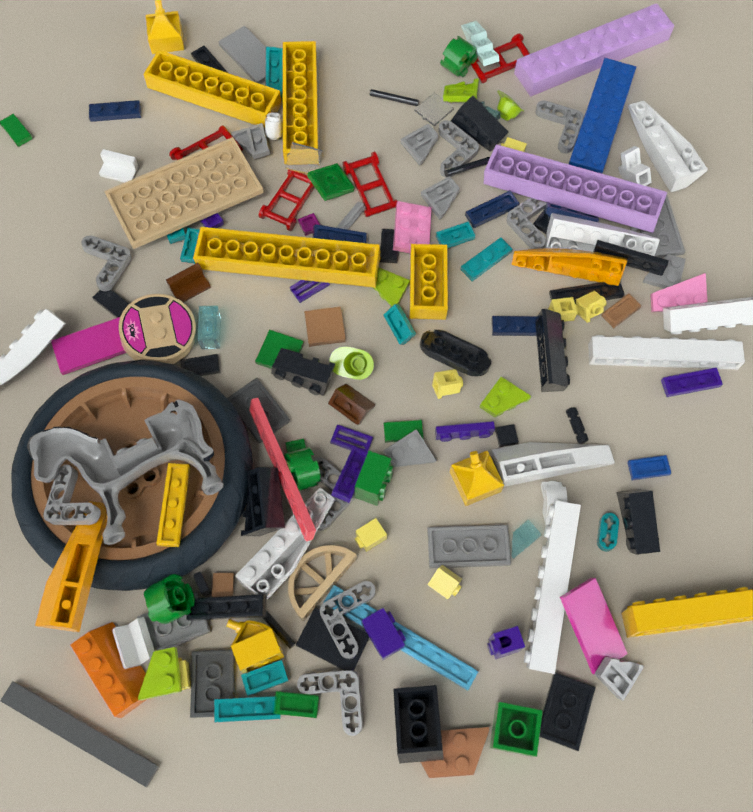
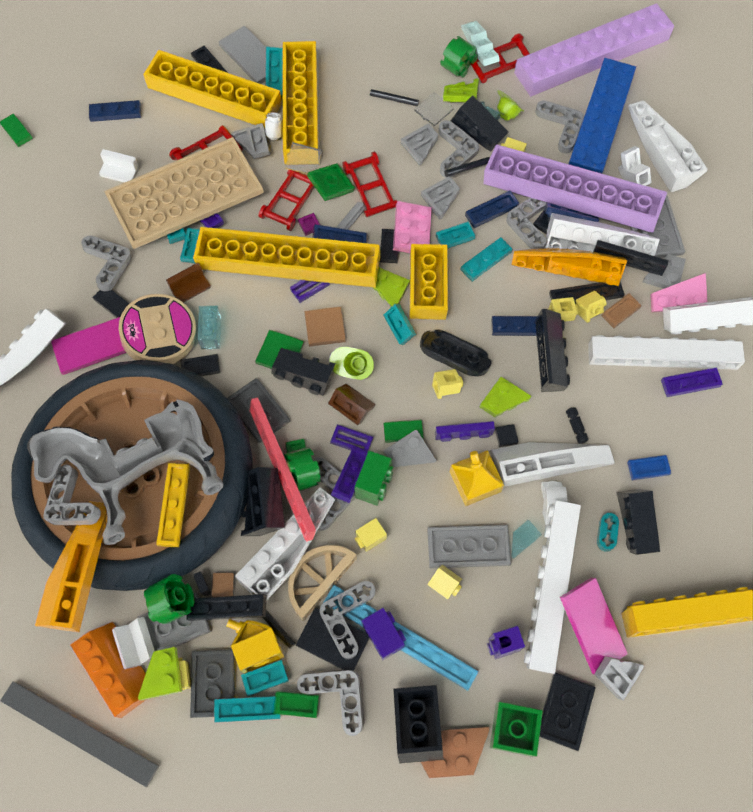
yellow piece [145,0,184,54] -> none

